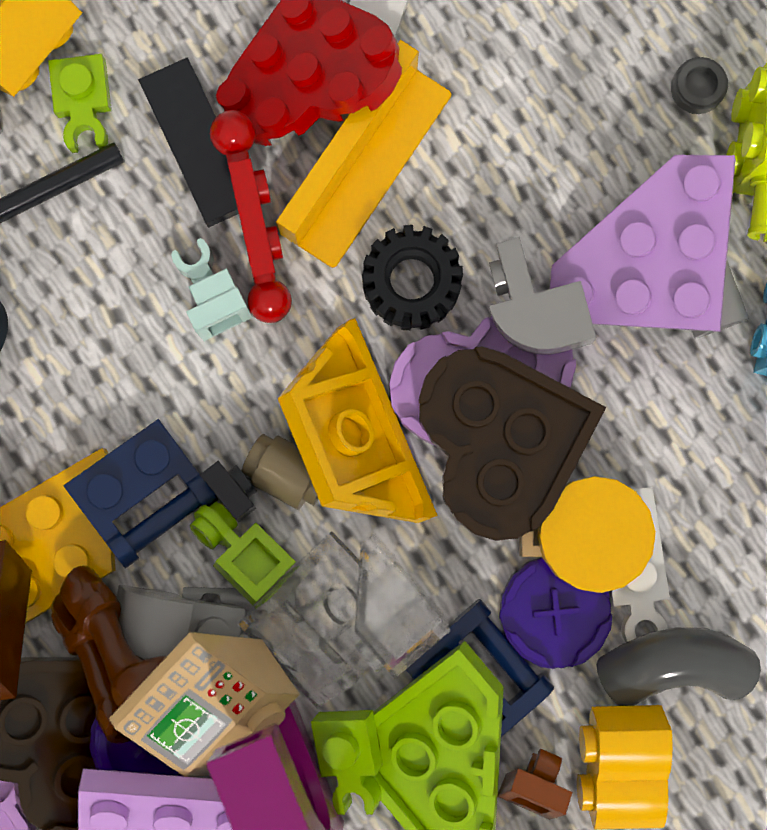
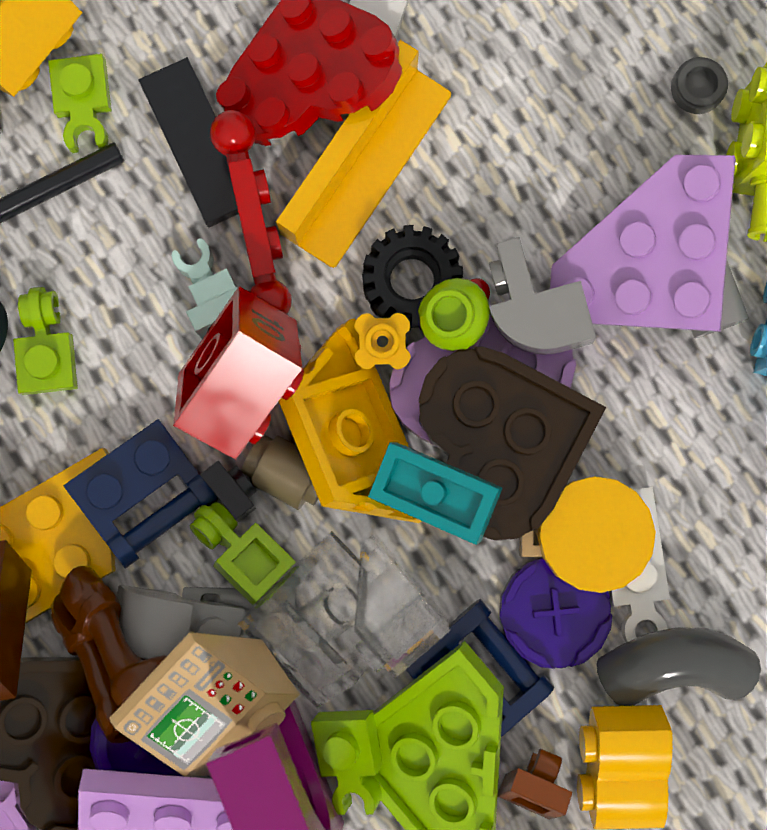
none -> lime plate [13,287,78,395]
none -> brick [173,286,304,460]
none -> yellow plate [354,313,411,369]
none -> teal plate [368,442,503,545]
none -> lime animal [418,278,490,351]

